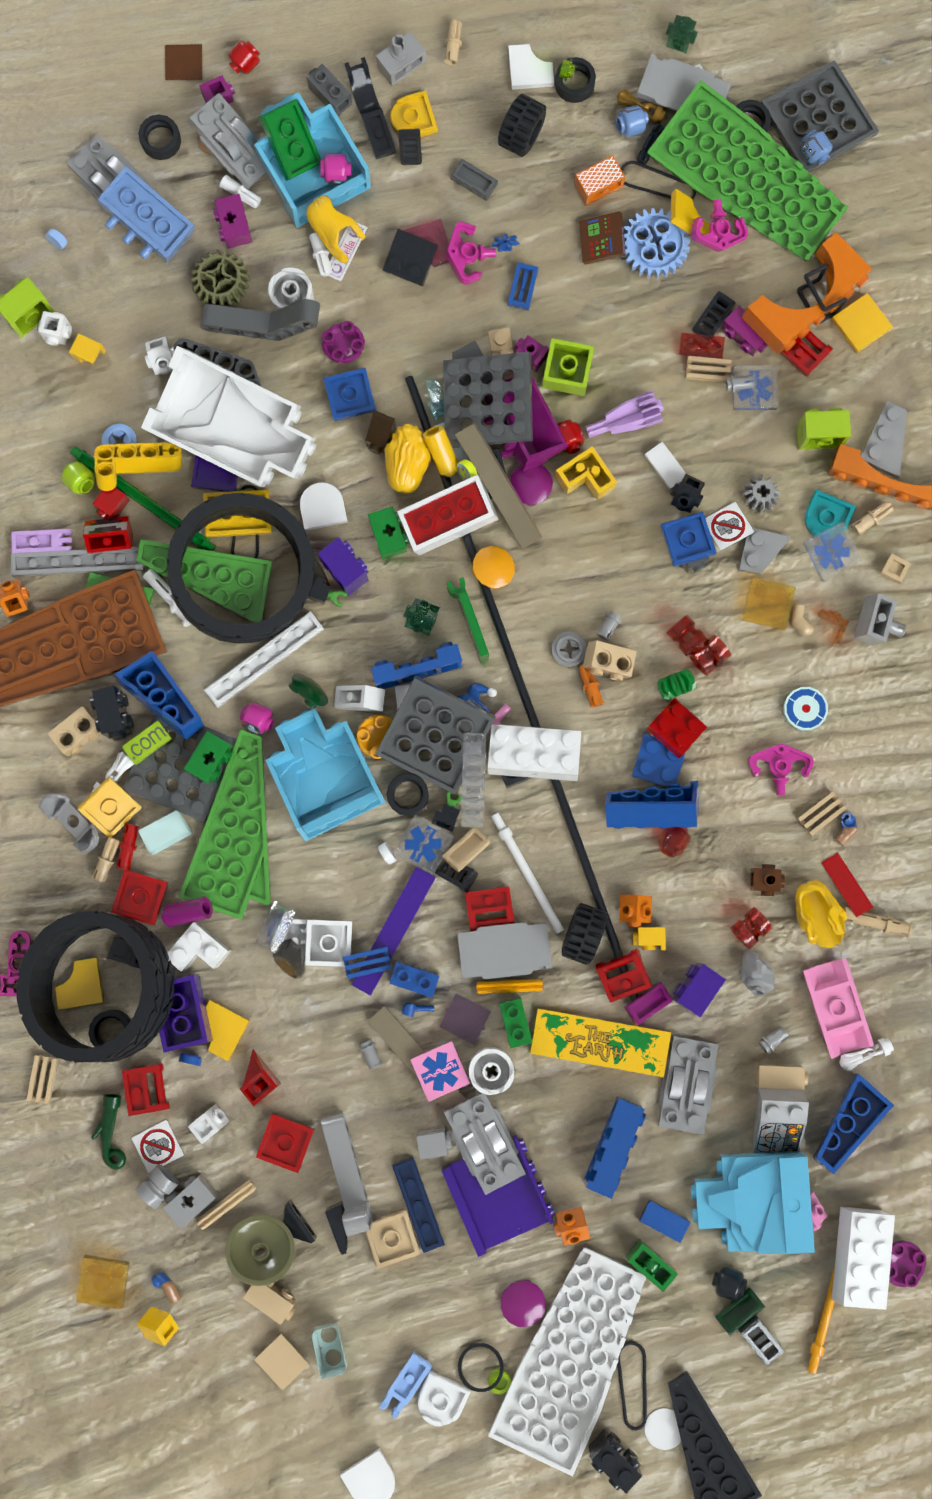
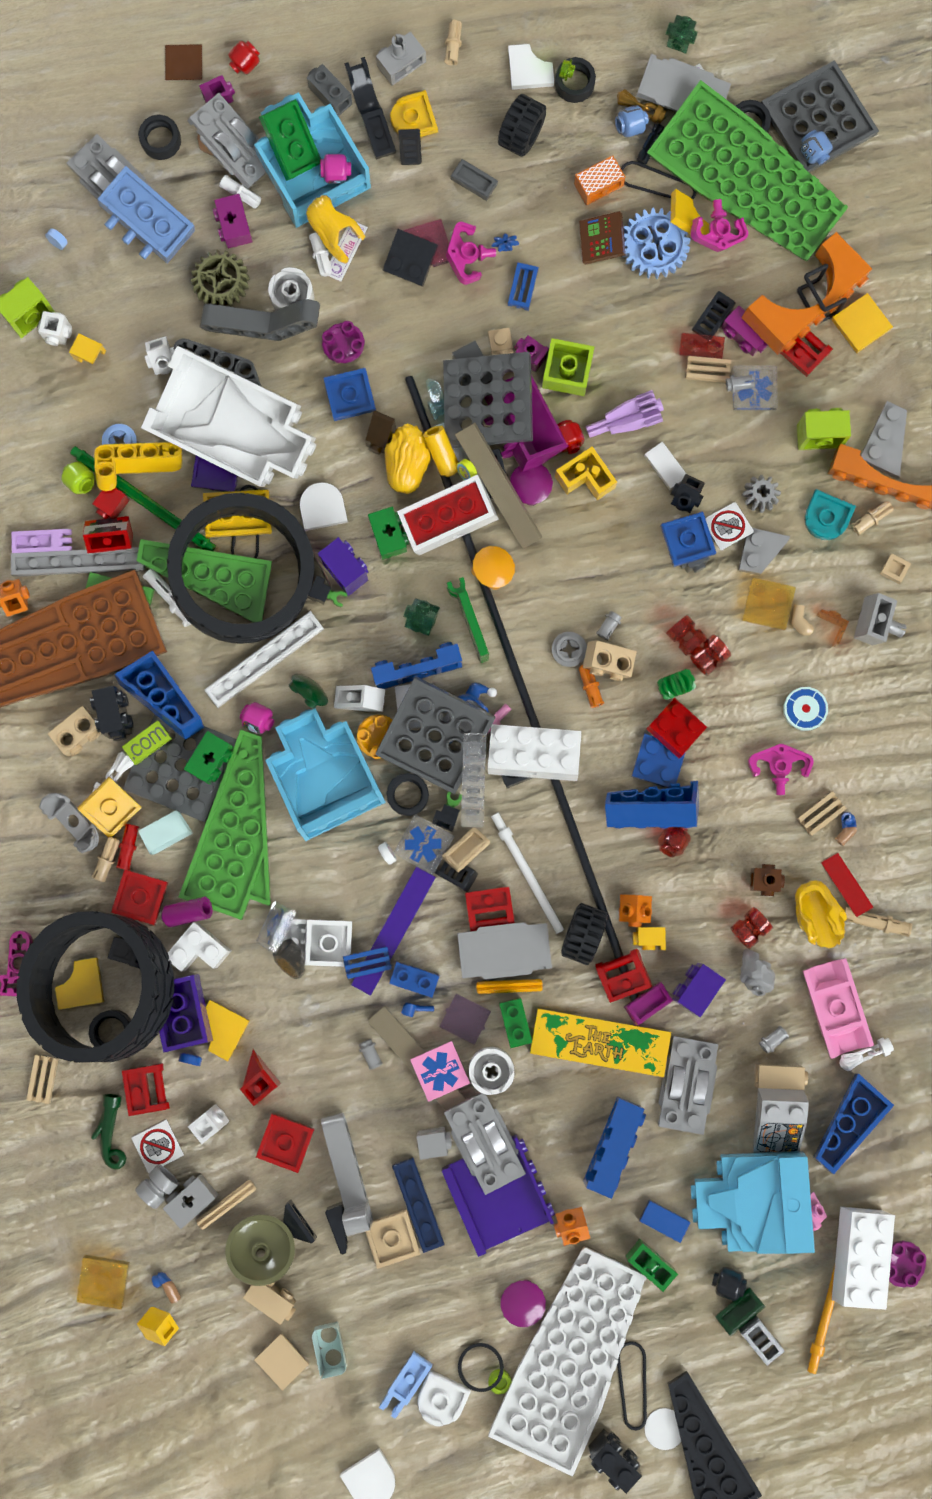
clear tile [803,522,862,581] -> none

